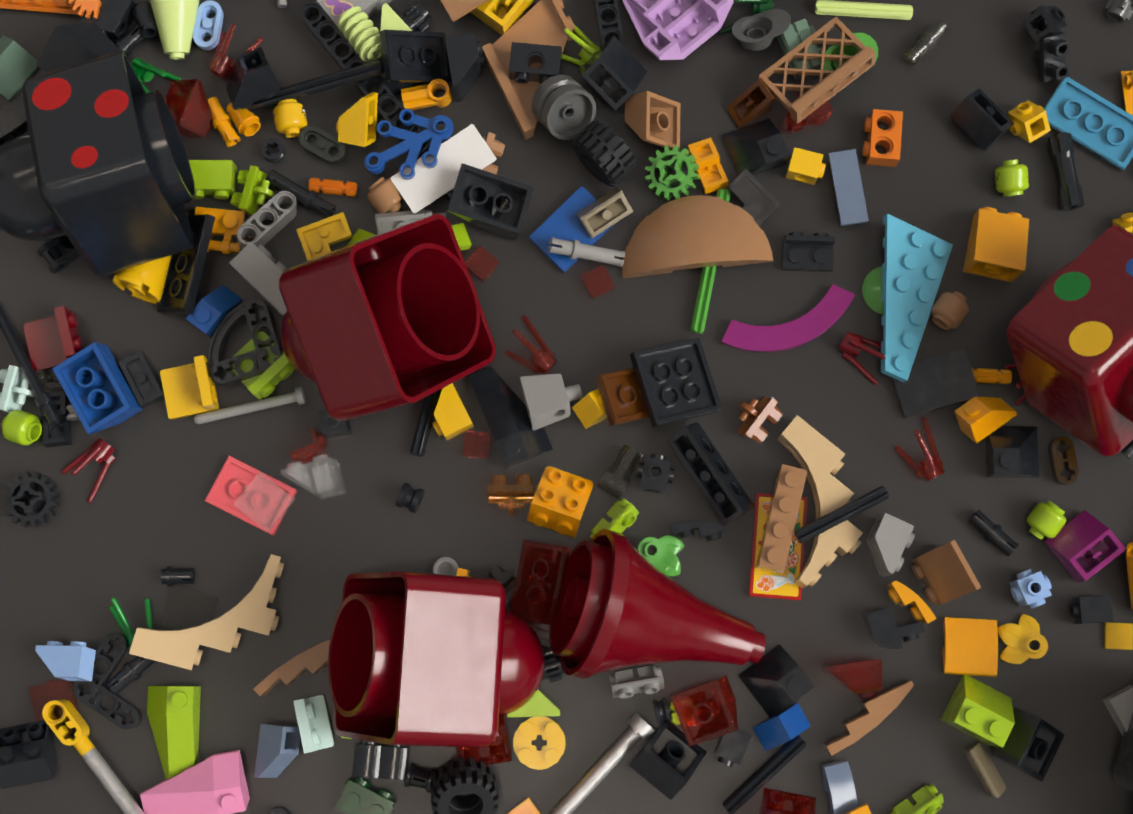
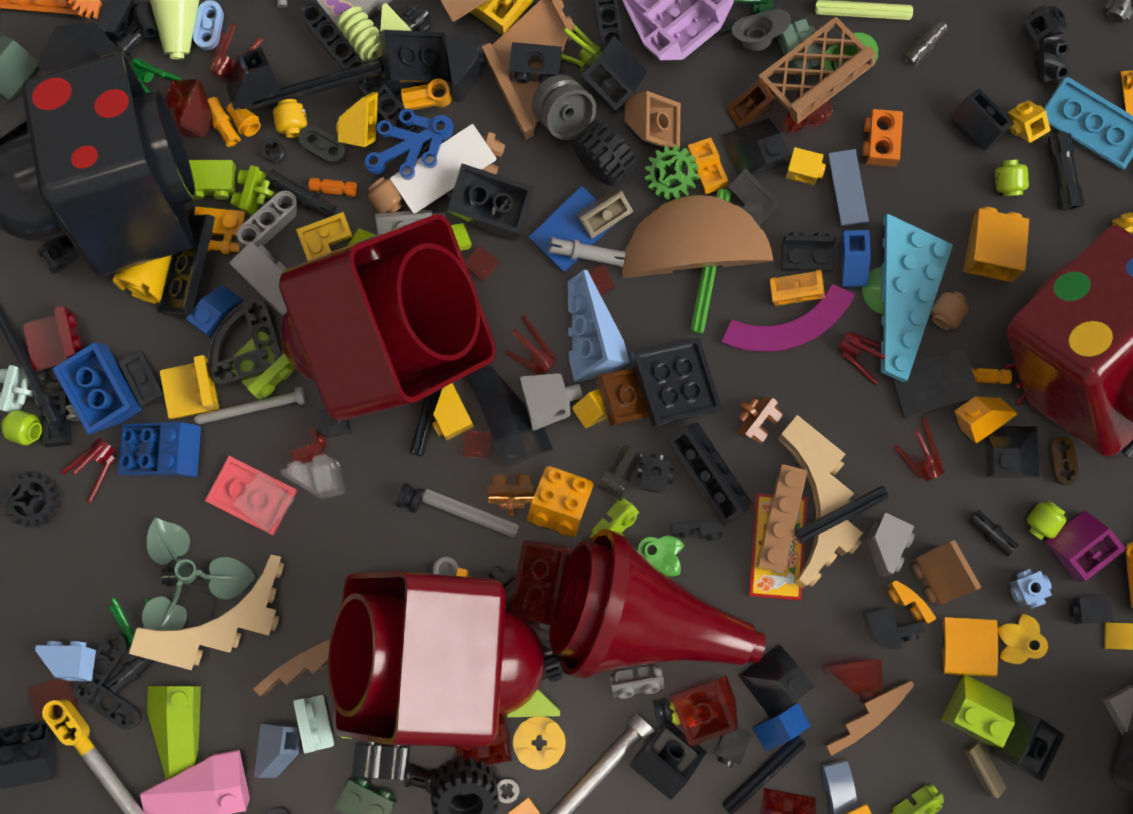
none -> blue slope [118,422,201,477]
none -> sand green plant [142,518,255,630]
none -> light grey axle [422,489,519,538]
none -> light grey bush [497,778,519,803]
none -> light blue wedge [568,270,630,383]
none -> light orange hinge [770,270,825,306]
none -> blue slope [839,230,871,287]

